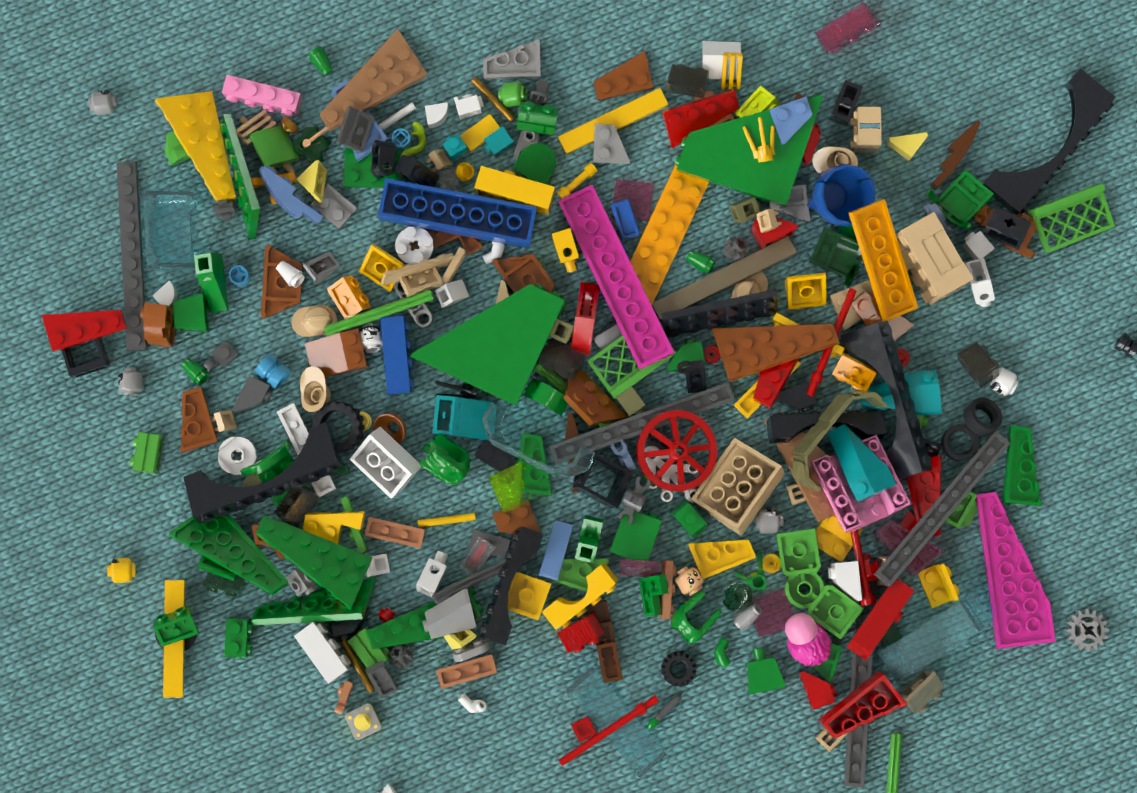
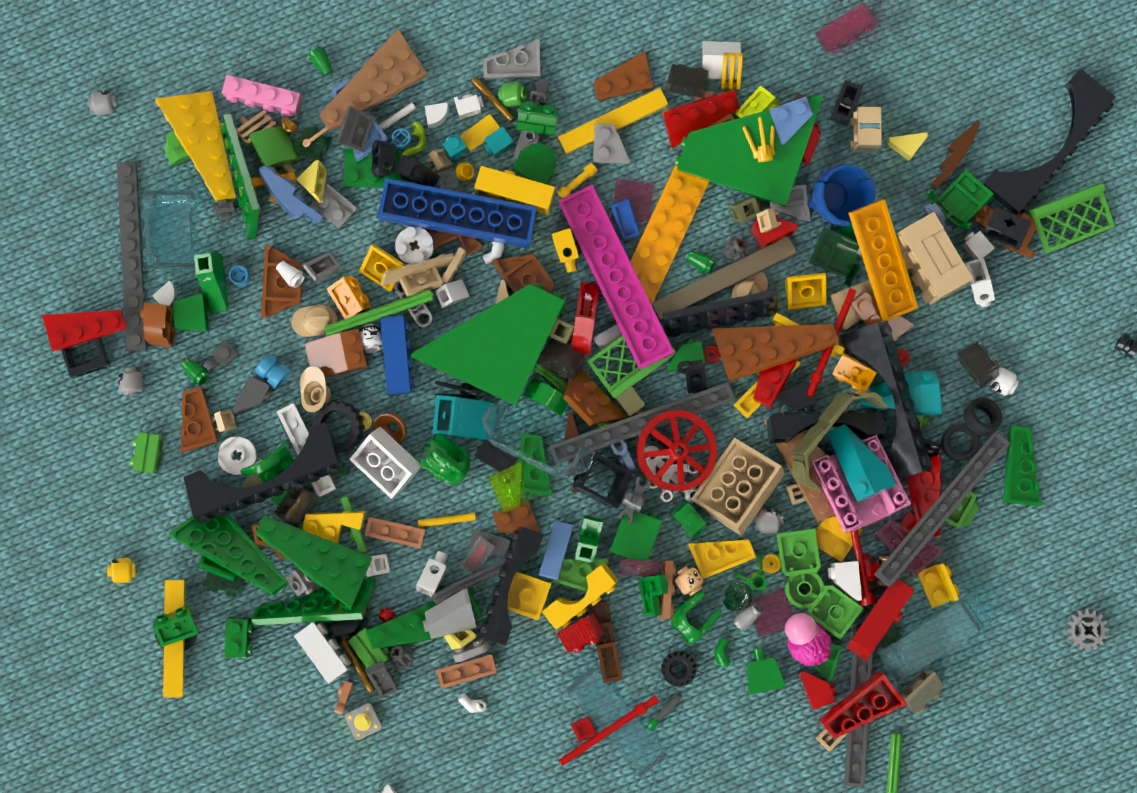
tan piece [812,147,858,174] -> none
dark pink wing [976,492,1055,649] -> none

